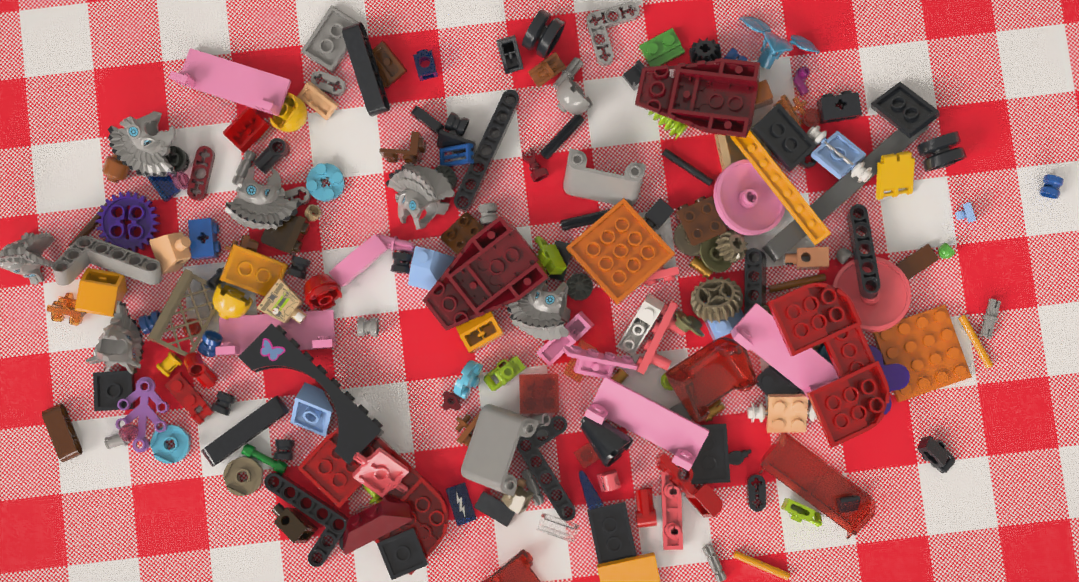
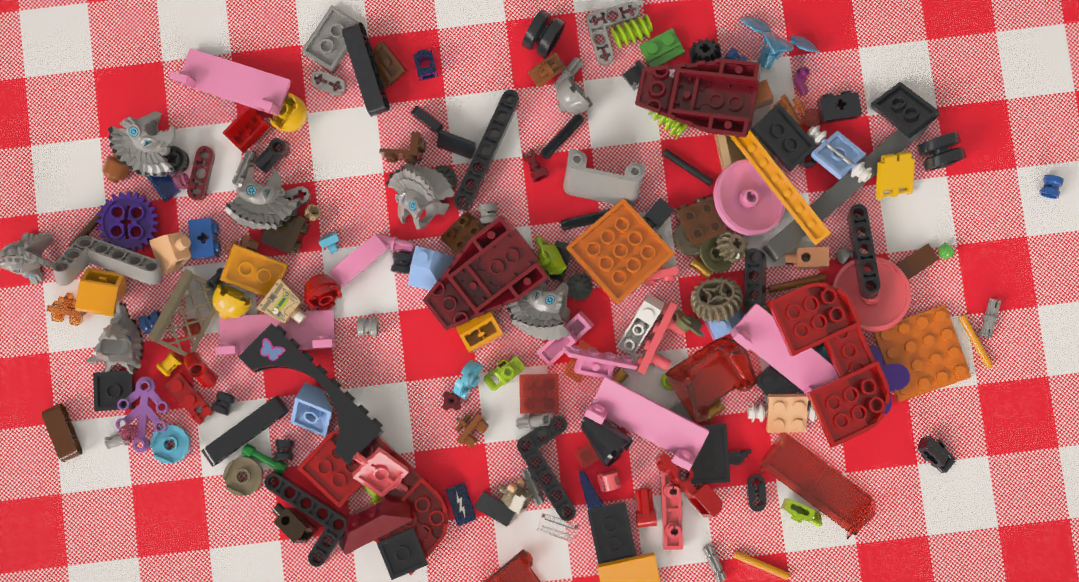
blue wheel [198,330,223,357] -> none
black wheel [287,255,311,279] -> none
light nougat plate [297,81,339,120] -> none
medium azure plate [306,163,345,202] -> none
blue tile [439,143,474,167] -> none
black wheel [445,112,469,136] -> none
light grey windscreen [461,404,539,496] -> none
black slope [496,35,524,74] -> none
black slope [836,495,860,513] -> none
light blue tile [955,202,977,223] -> none
none -> medium azure tile [318,231,339,254]
none -> lime piece [611,14,653,49]

